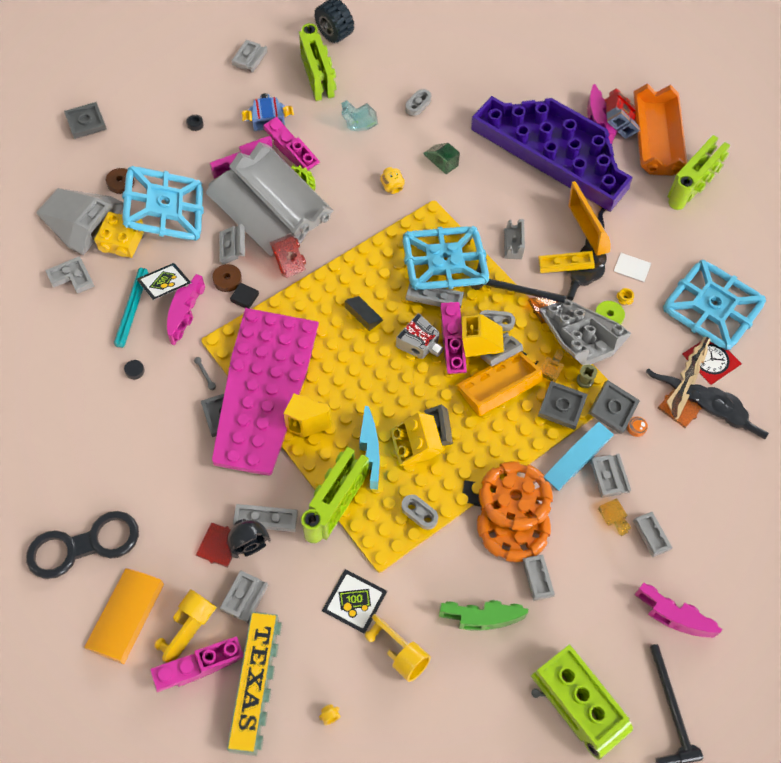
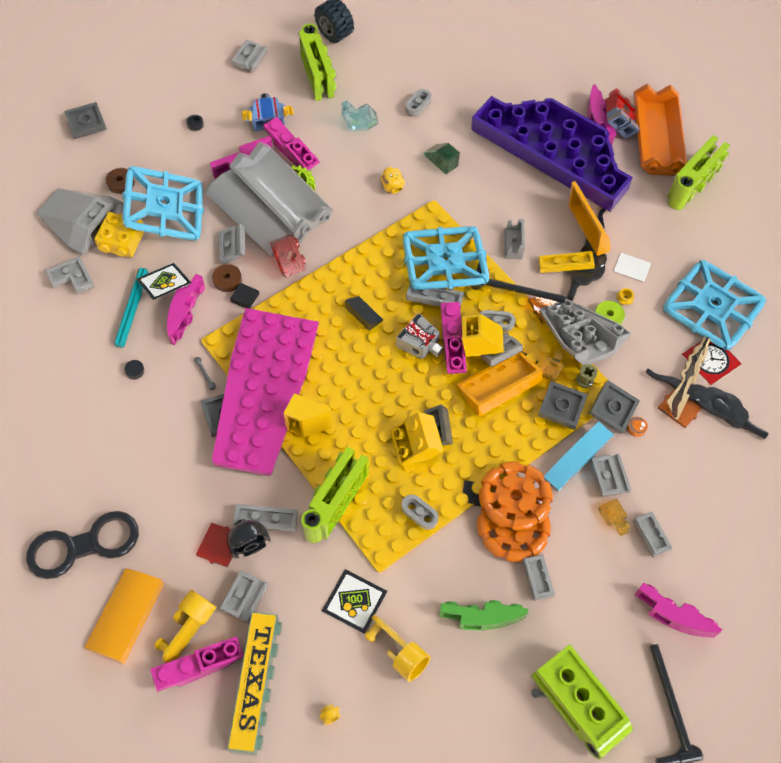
medium azure slope [359,406,380,490] -> none

